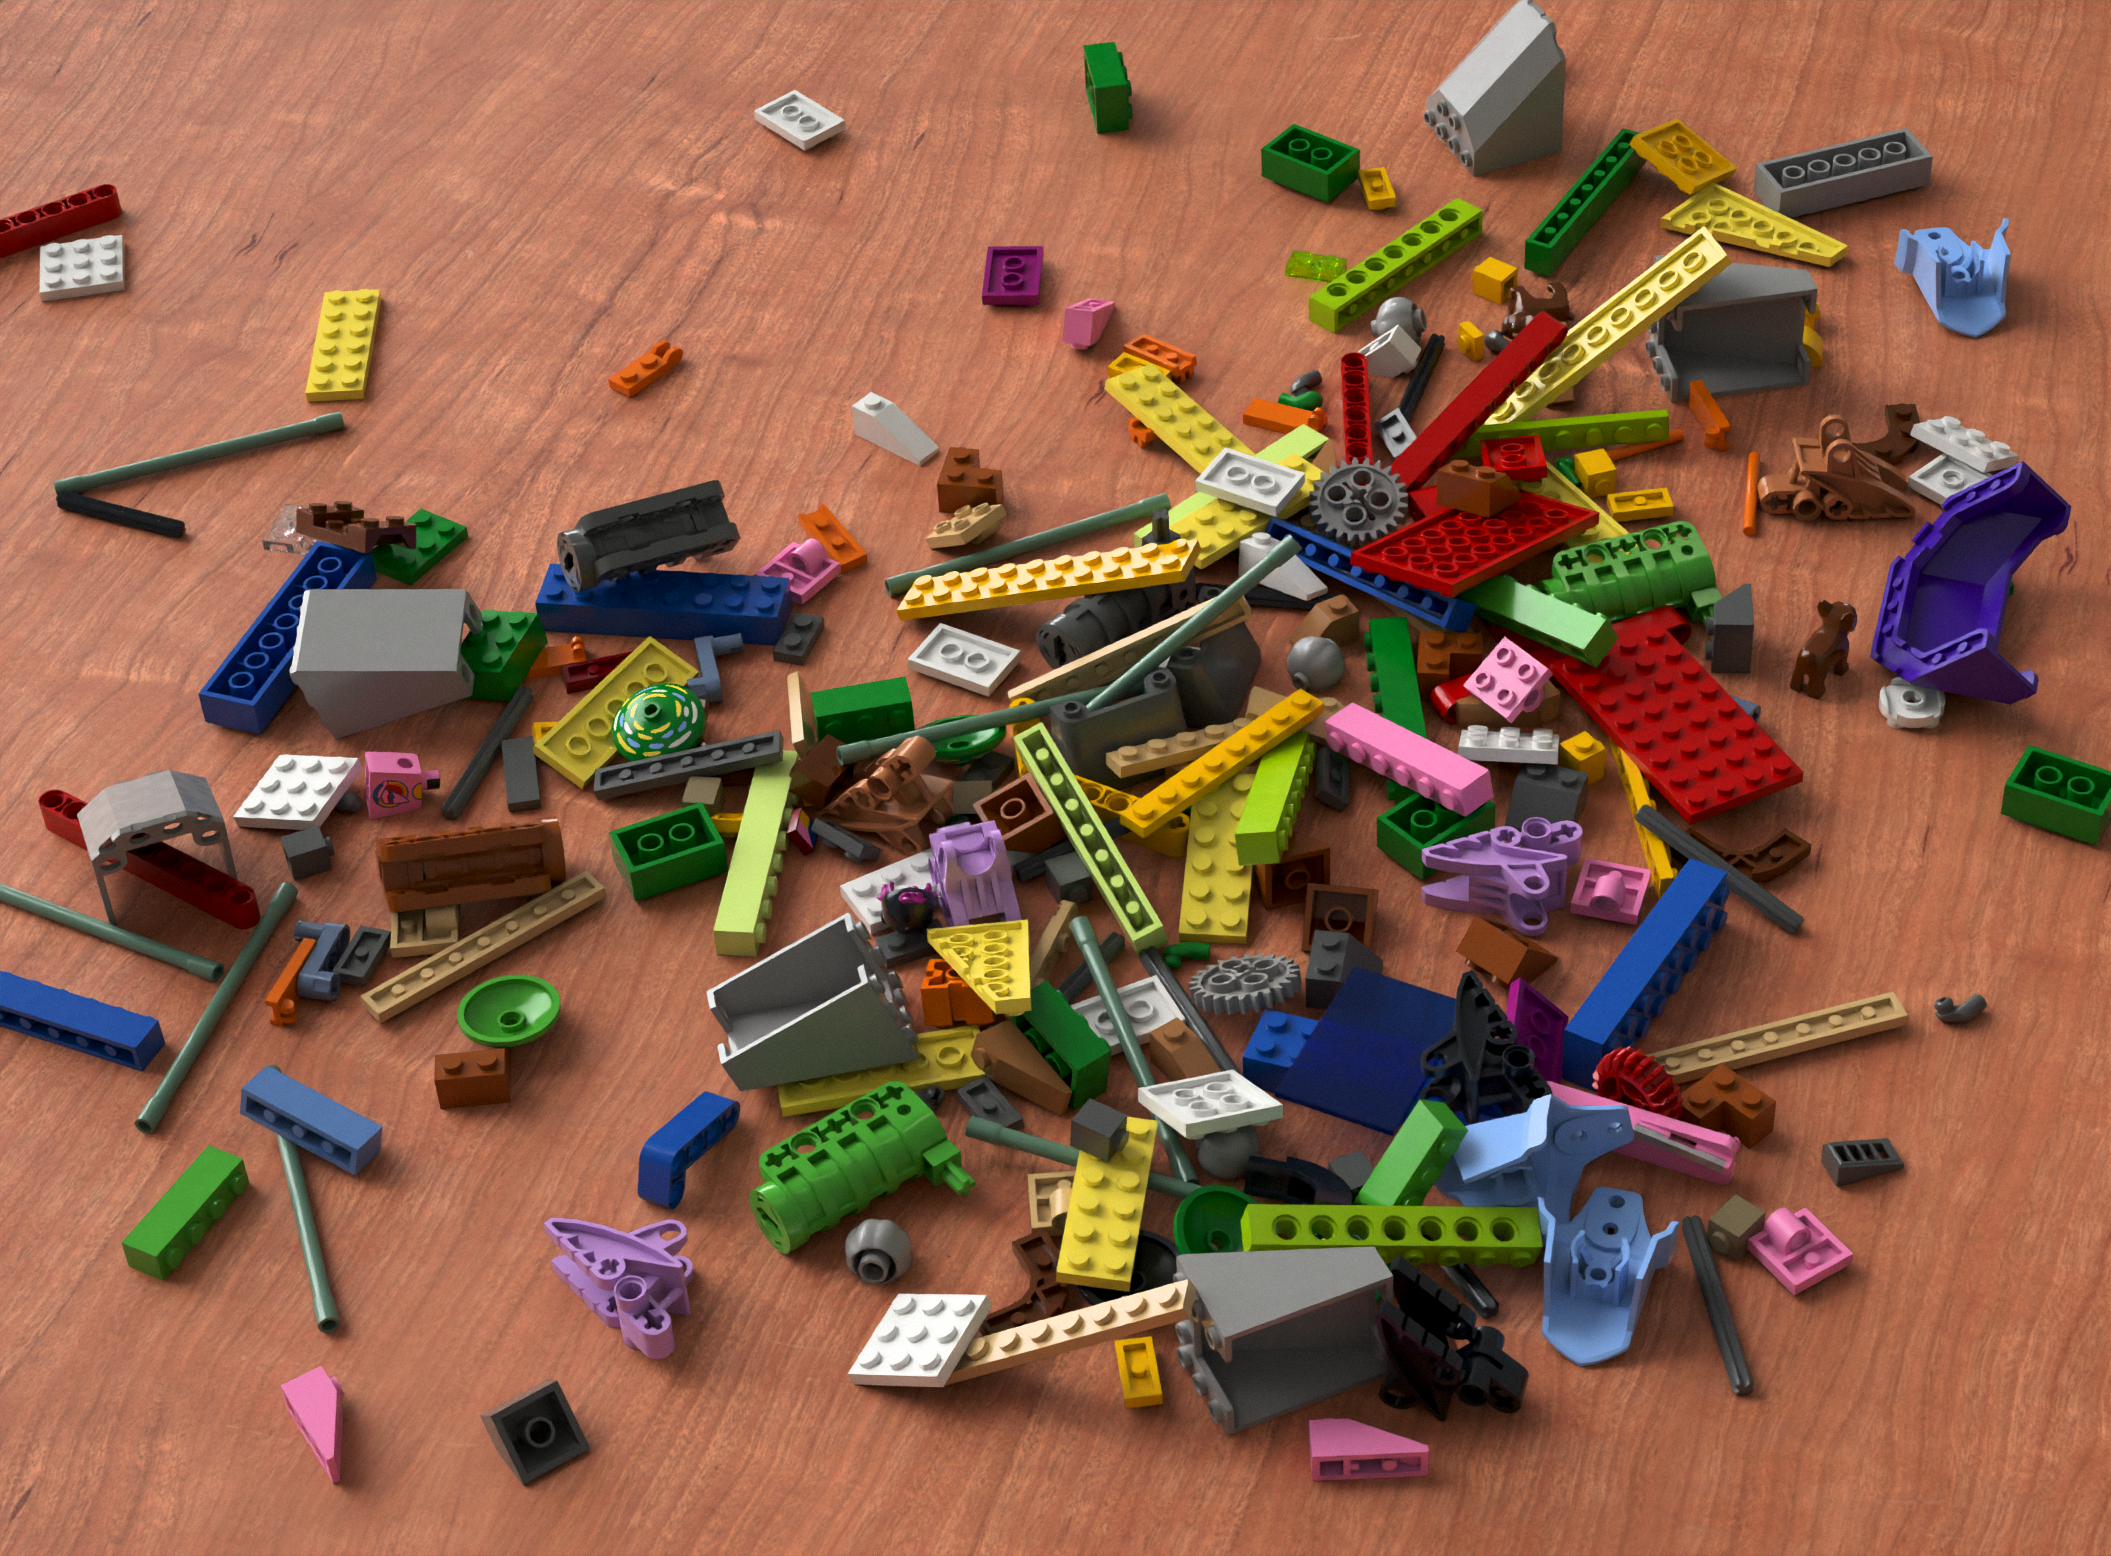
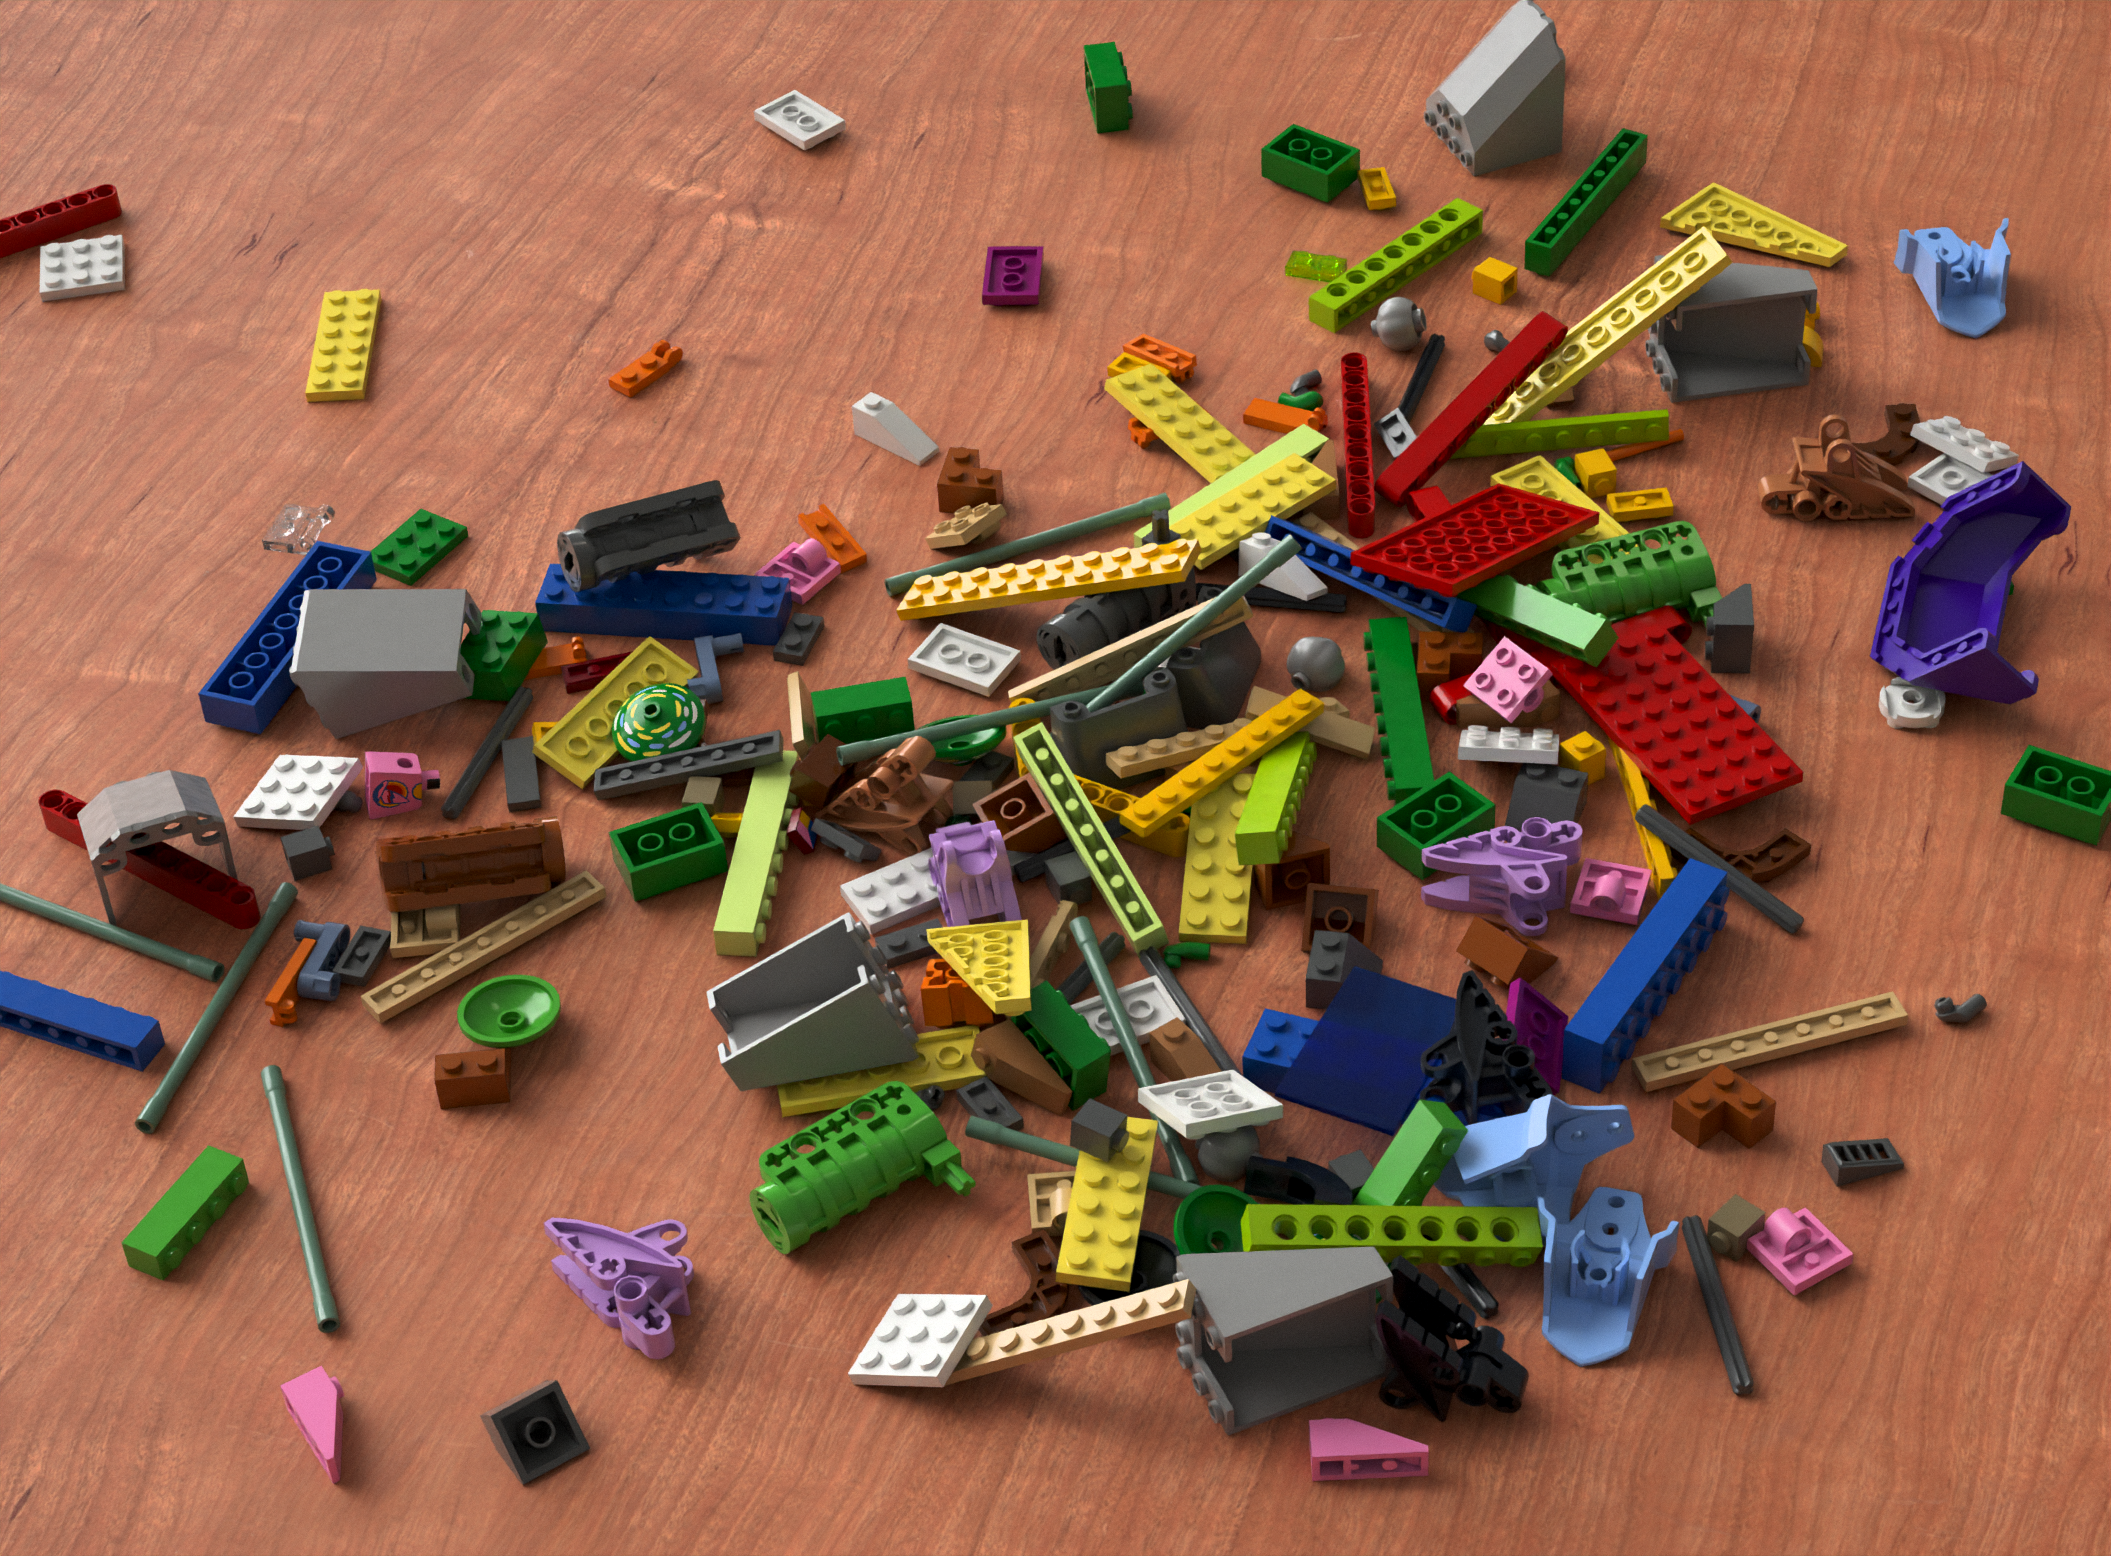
sand green piece [53,411,345,496] -> none
black axle [56,491,186,538] -> none
medium blue brick [240,1065,383,1175] -> none
reddish brown piece [296,501,416,553] -> none
blue beam [638,1091,741,1209] -> none
light grey plant [844,1219,912,1285] -> none
black hair [877,882,938,934] -> none
bright pink slope [1062,298,1115,349] -> none
yellow plate [1115,1336,1163,1409] -> none
light grey gear [1189,953,1302,1015] -> none
white plate [1195,447,1305,517] -> none
medium nougat slope [1289,594,1359,647] -> none
light grey gear [1309,457,1409,548] -> none
dark grey plate [1315,745,1349,812] -> none
bright pink brick [1324,702,1494,817] -> none
white slope [1358,325,1421,378] -> none
dark orange slope [1437,460,1521,518] -> none
yellow plate [1457,320,1484,361] -> none
red plate [1479,434,1548,483] -> none
reddish brown animal [1501,282,1575,340] -> none
bright pink piece [1547,1081,1741,1185] -> none
red gear [1592,1046,1684,1120] -> none
yellow plate [1629,118,1737,195] -> none
orange hinge [1689,380,1731,452] -> none
orange bar [1743,451,1760,536] -> none
light grey brick [1754,128,1933,218] -> none
reddish brown animal [1790,600,1857,700] -> none

